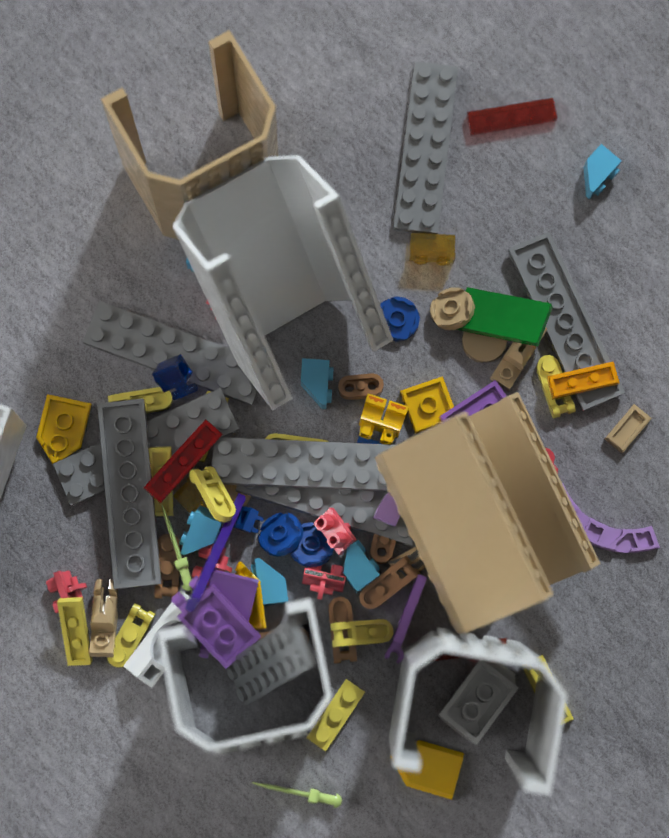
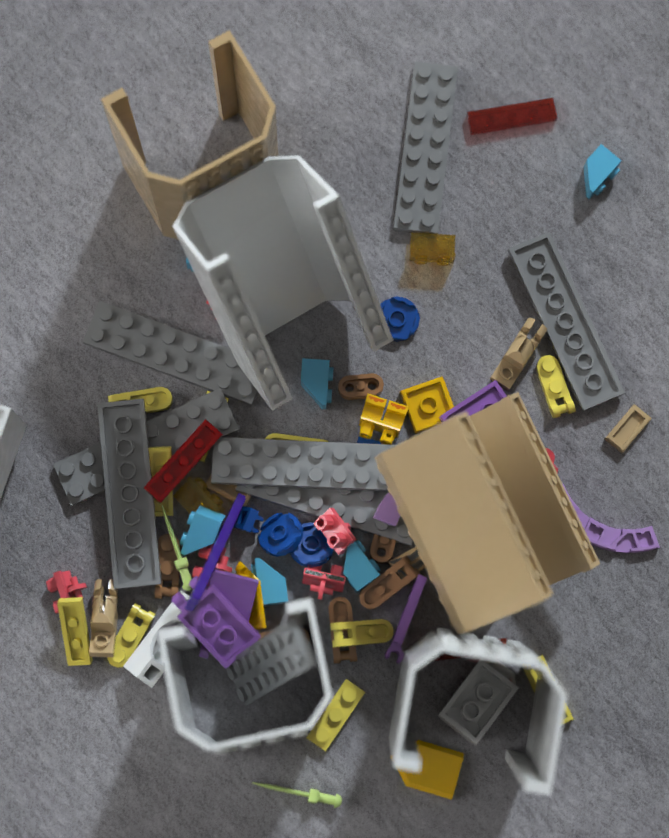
yellow tile [36,394,92,464] -> none
clear blue brick [152,354,198,400] -> none
light yellow plate [189,466,236,522] -> none
tan tile [430,288,475,330] -> none
green tile [456,287,553,347] -> none
tan tile [462,332,507,363] -> none
light orange tile [547,361,620,400] -> none

